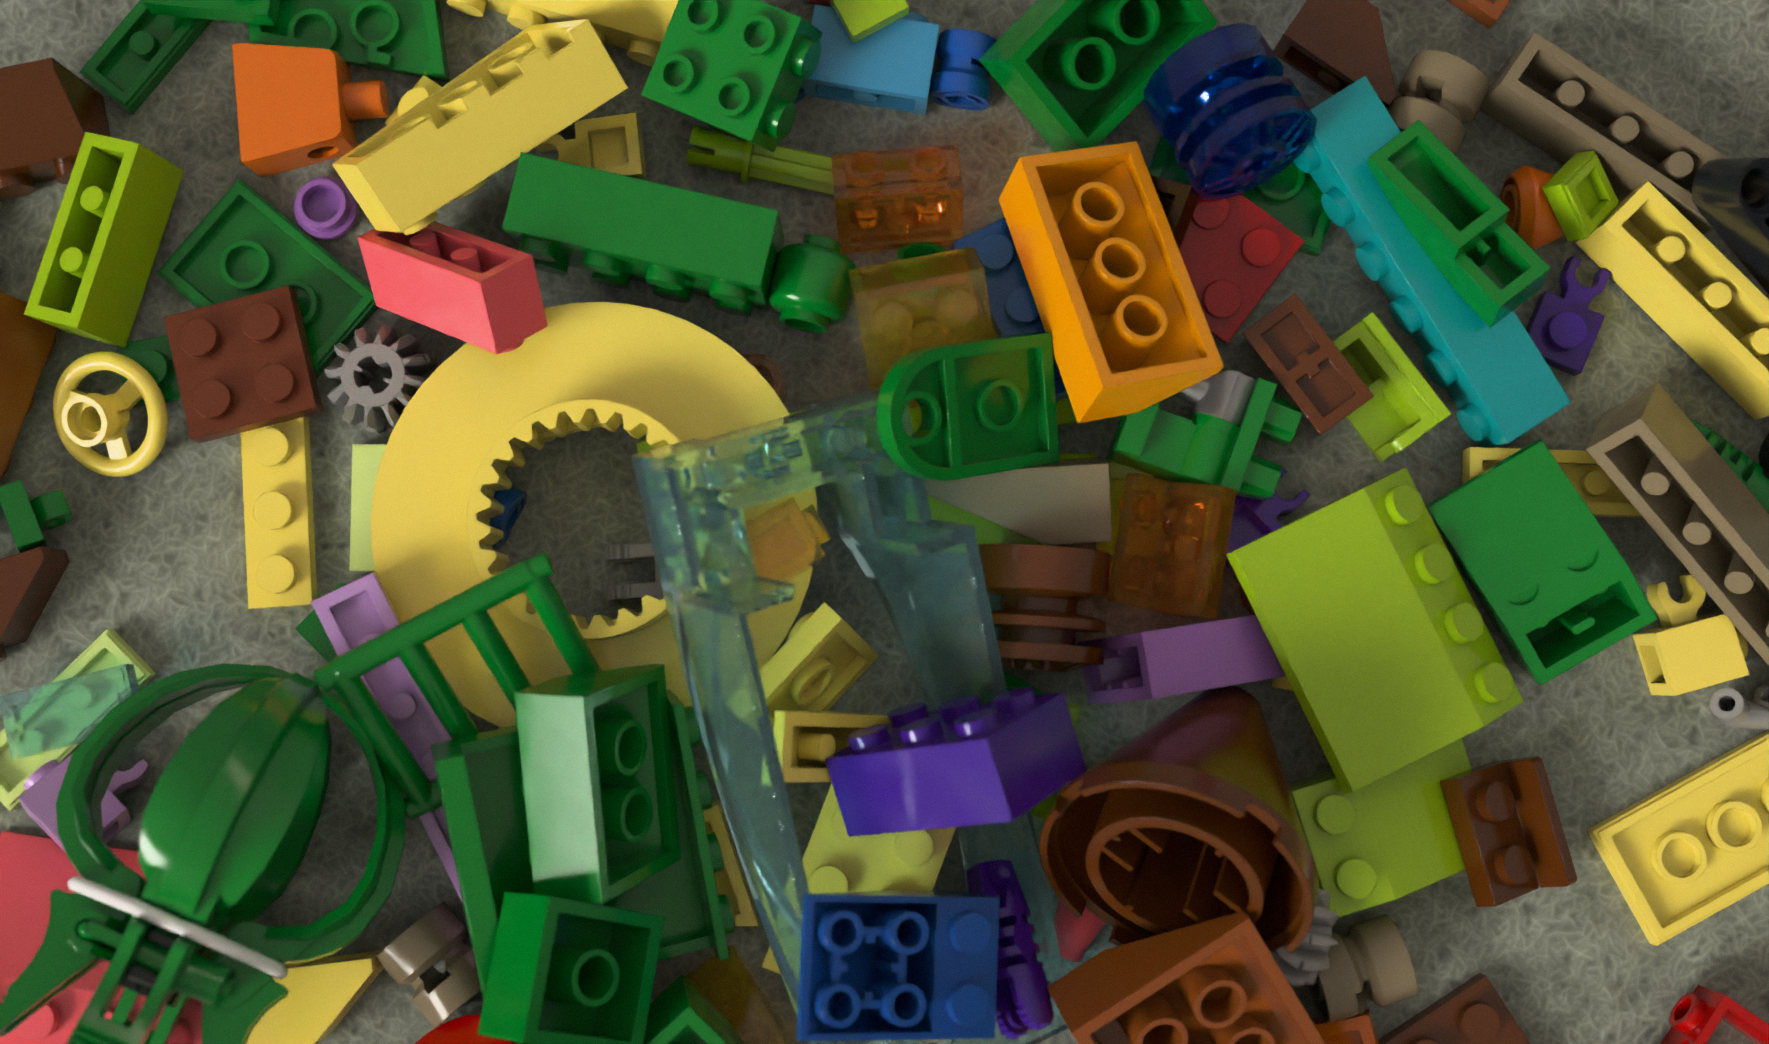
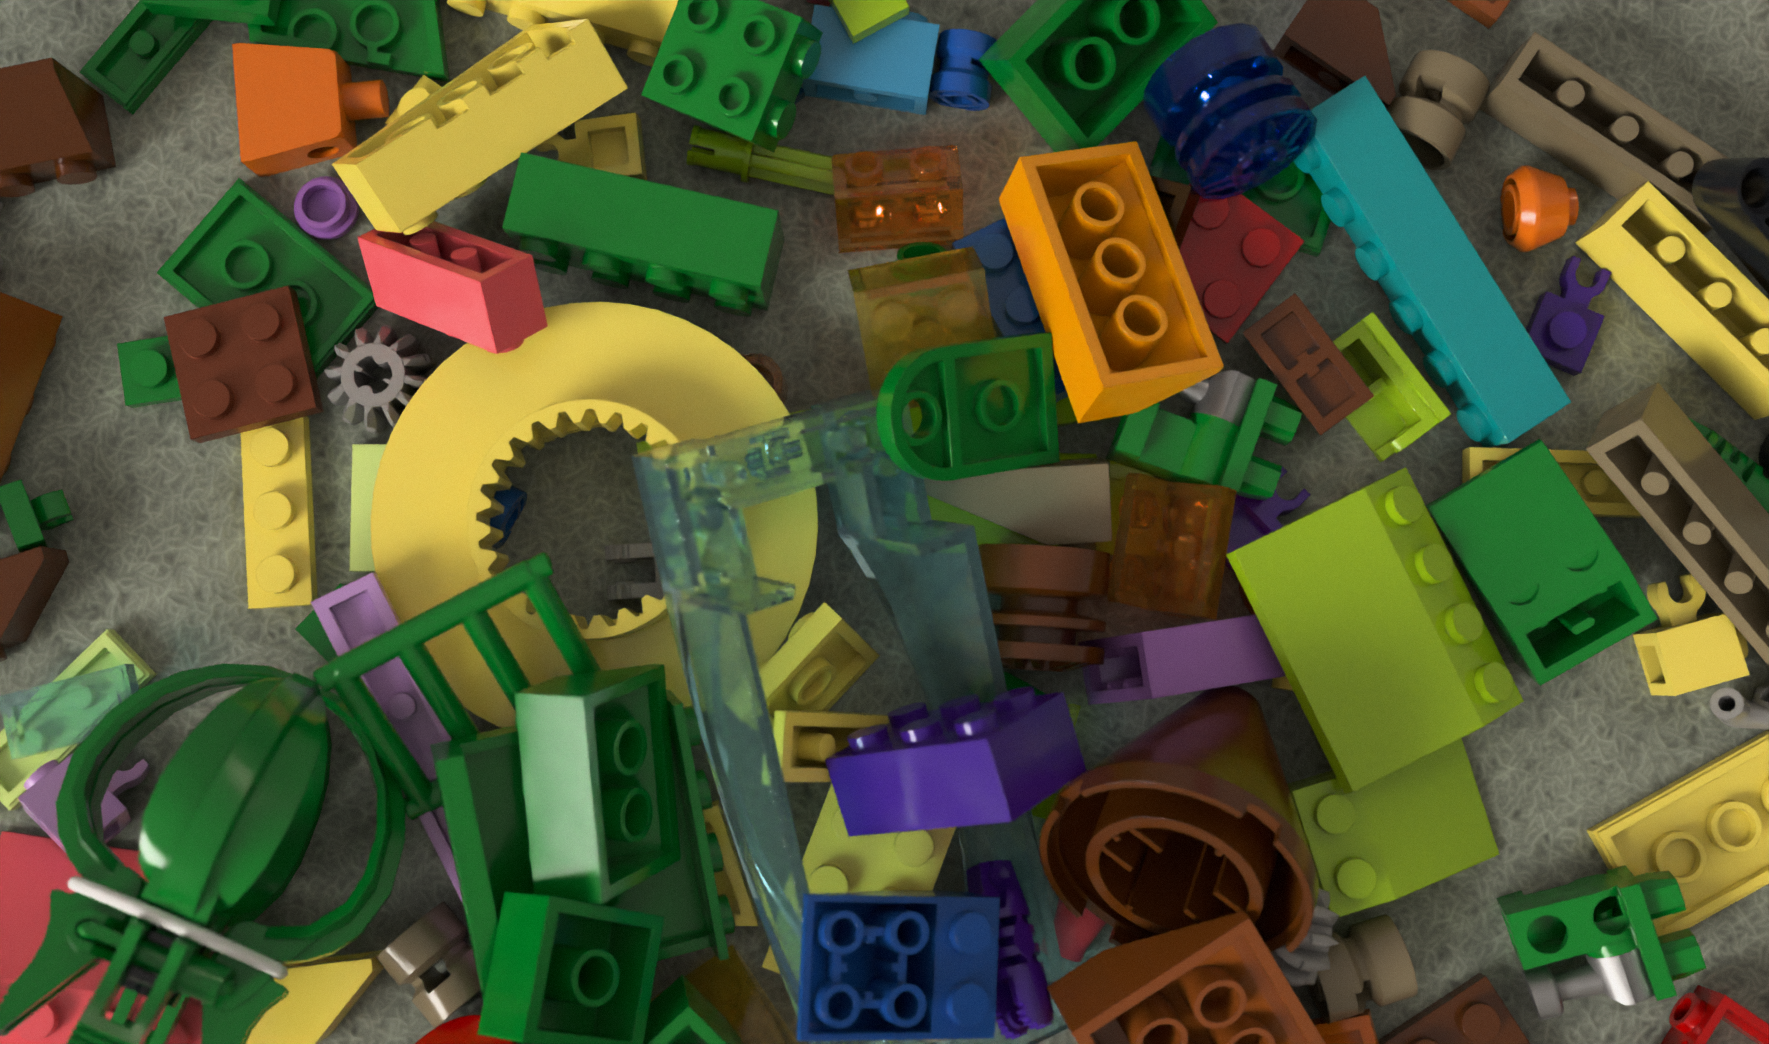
lime brick [24,132,184,348] -> none
light yellow piece [53,351,168,477] -> none
clear yellow brick [722,496,831,597] -> none
green head [768,234,857,333] -> none
green slope [1367,120,1551,328] -> none
reddish brown bracket [1440,756,1577,907] -> none
lime tile [1542,150,1619,242] -> none
none -> green hips [1497,865,1706,1021]

